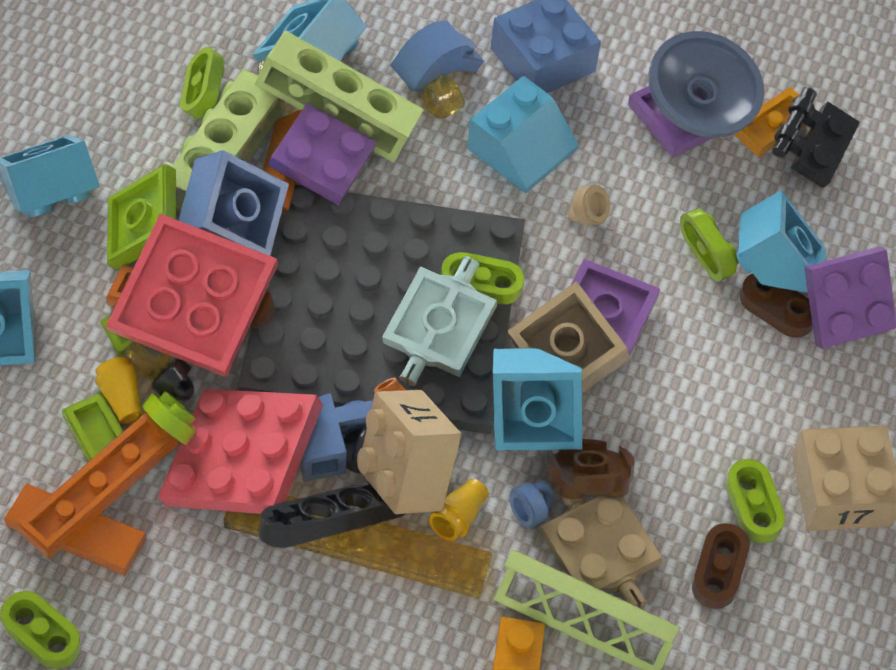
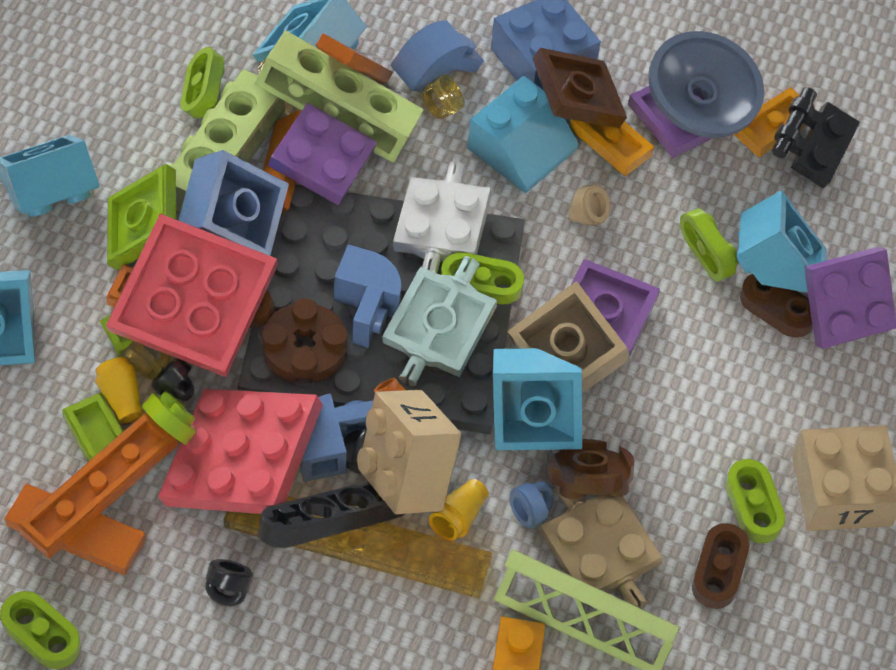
none -> black tile [205,559,253,607]
none -> reddish brown plate [261,298,348,383]
none -> orange tile [316,33,393,85]
none -> medium blue brick [334,244,401,348]
none -> white plate [393,161,491,273]
none -> reddish brown plate [532,48,627,128]
none -> light orange plate [570,119,655,176]

